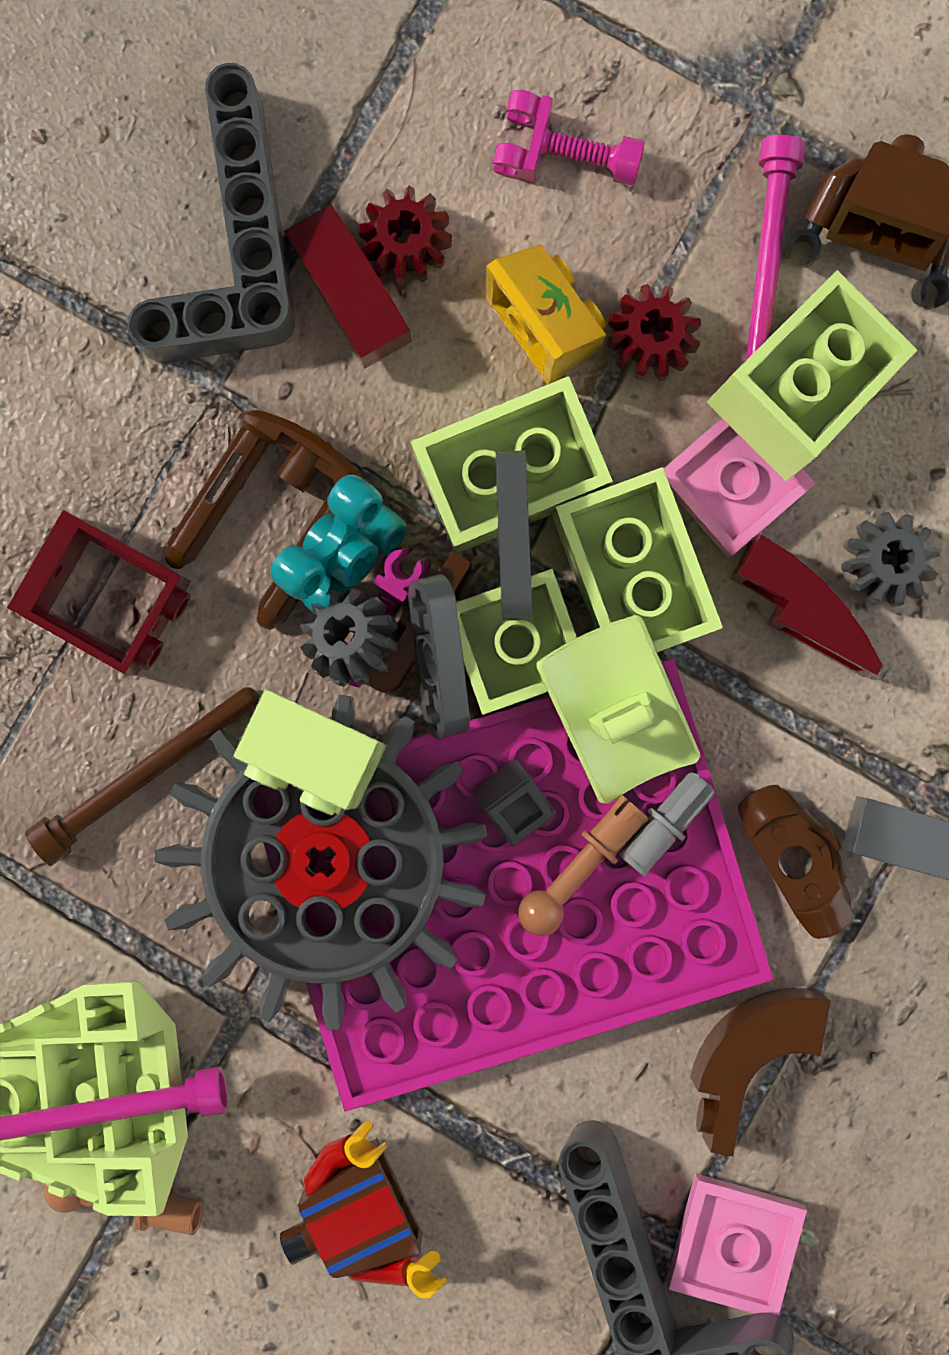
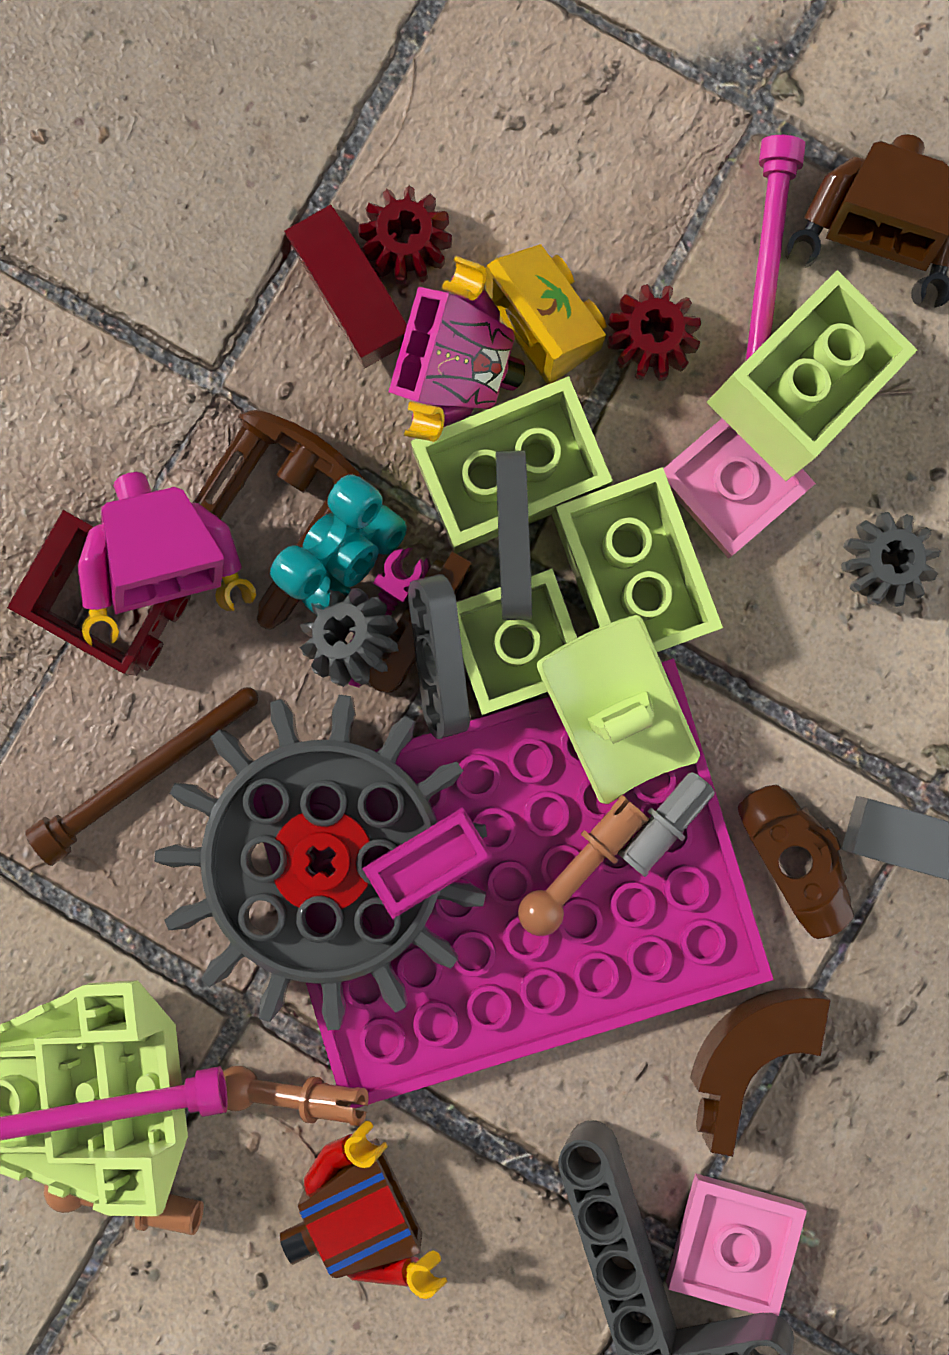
dark grey beam [127,63,295,362] -> none
yellowish green brick [233,689,387,815] -> none
dark grey slope [473,760,557,847] -> none
dark pink bar [492,90,645,186] -> none
dark red slope [730,534,883,677] -> none
none -> dark pink torso [78,472,256,646]
none -> nougat pin [223,1066,369,1126]
none -> dark pink tile [362,807,493,919]
none -> dark pink torso [388,256,525,442]

